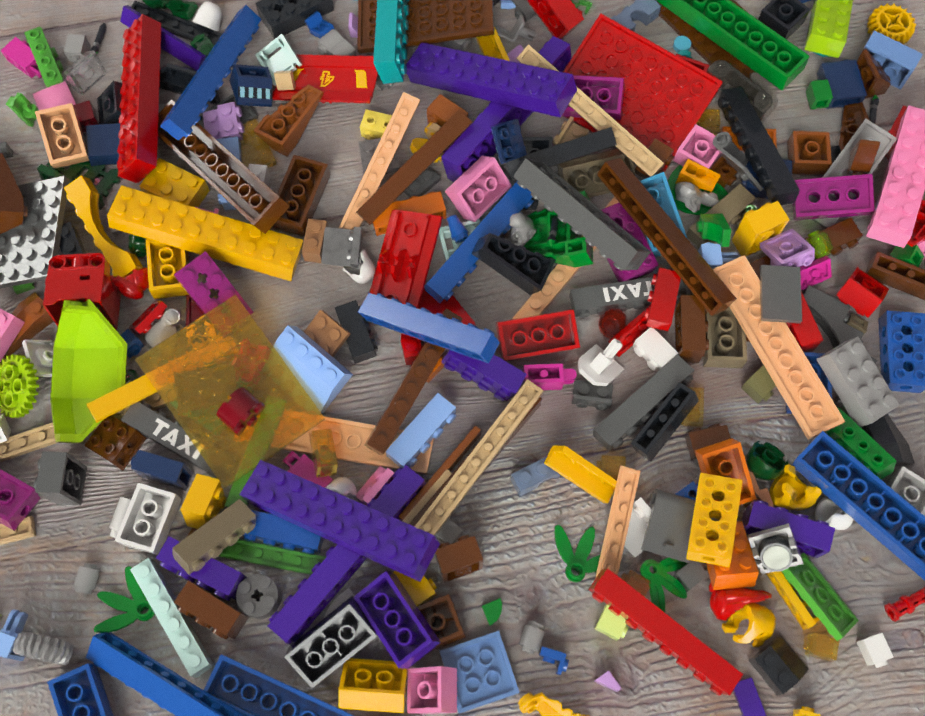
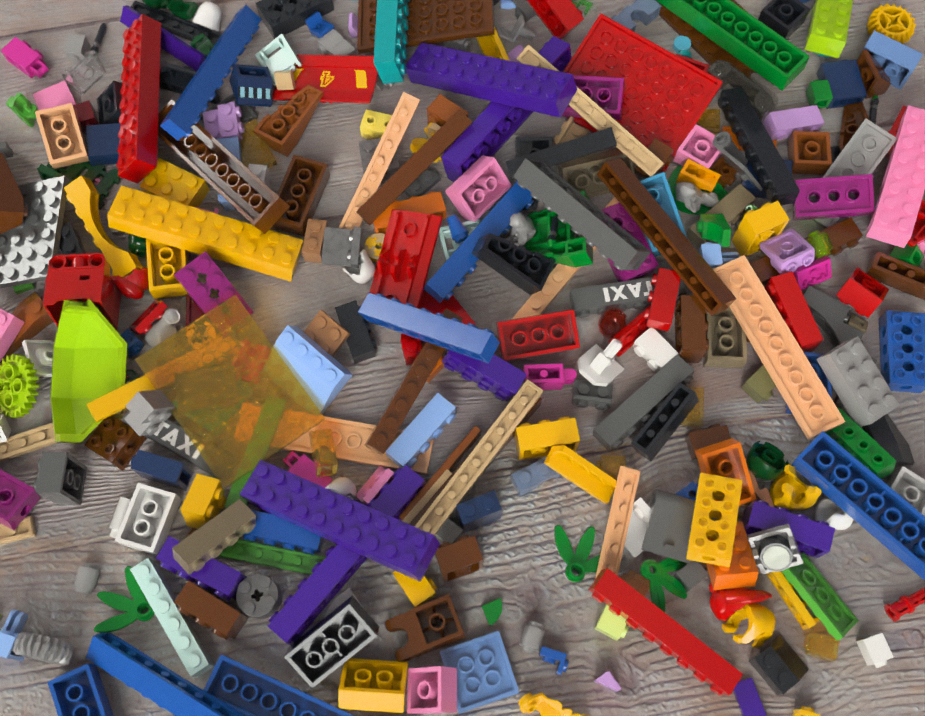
bright green bracket [25,26,64,87] -> none
dark red brick [216,387,266,436] -> none
dark purple brick [354,571,441,669] -> none
dark blue slope [490,119,527,164] -> none
dark grey tile [760,265,802,323] -> none
reddish brown slope [847,139,880,175] -> none
none -> light grey brick [124,390,175,436]
none -> piece [364,233,385,262]
none -> dark blue brick [456,490,502,533]
none -> yellow brick [514,416,580,460]
none -> lavender brick [762,105,825,140]

